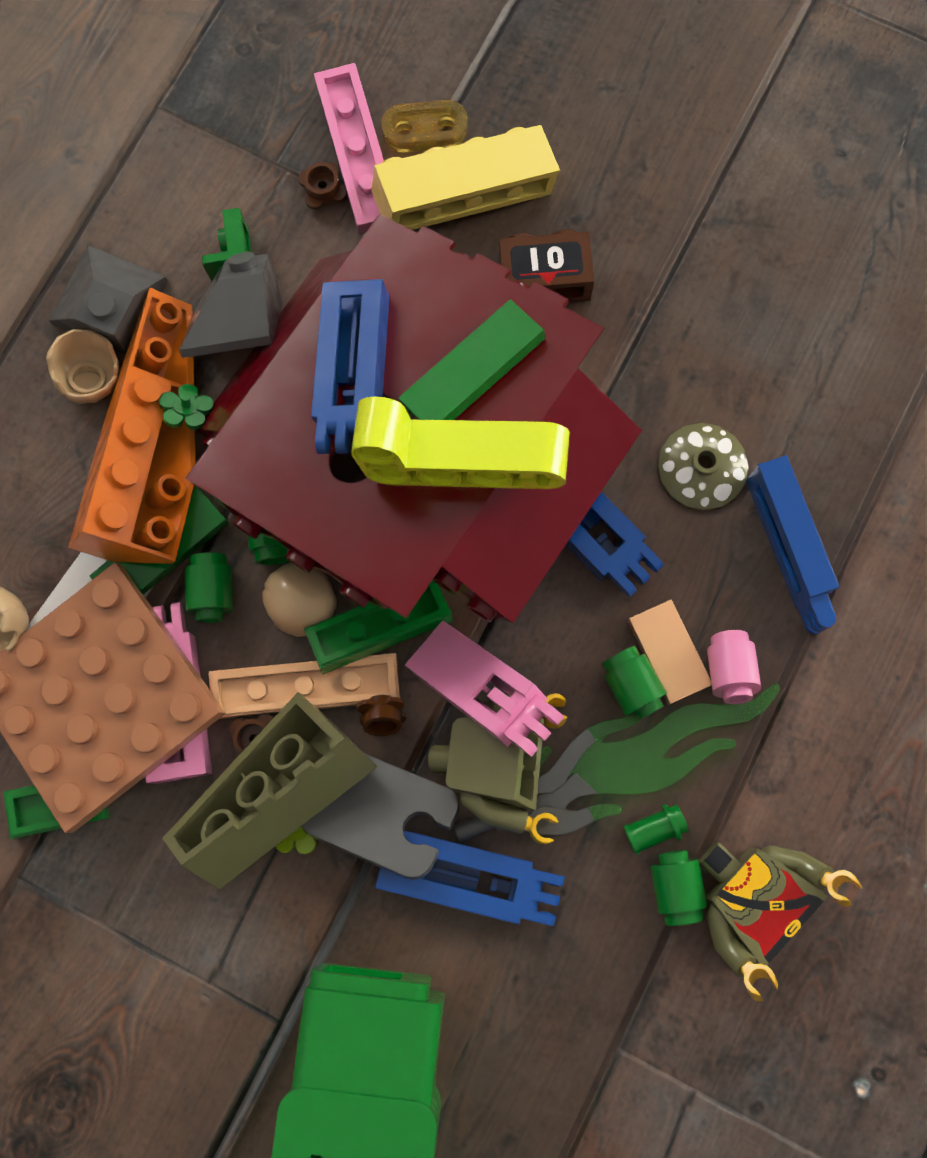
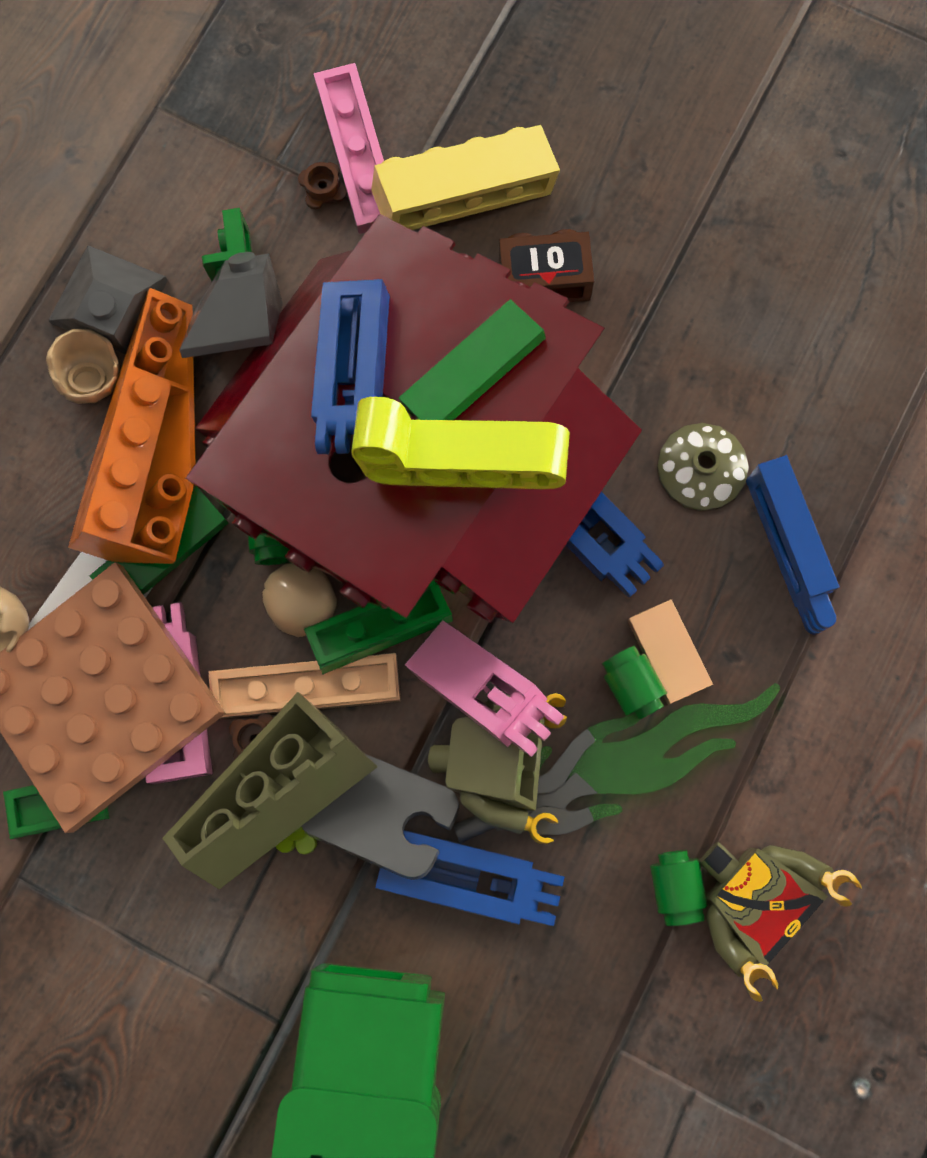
green plant [159,384,213,430] -> none
green brick [185,553,233,623] -> none
reddish brown plate [357,695,407,736] -> none
clear yellow plate [381,100,468,152] -> none
green pin [623,803,689,855] -> none
bright pink brick [707,630,761,704] -> none

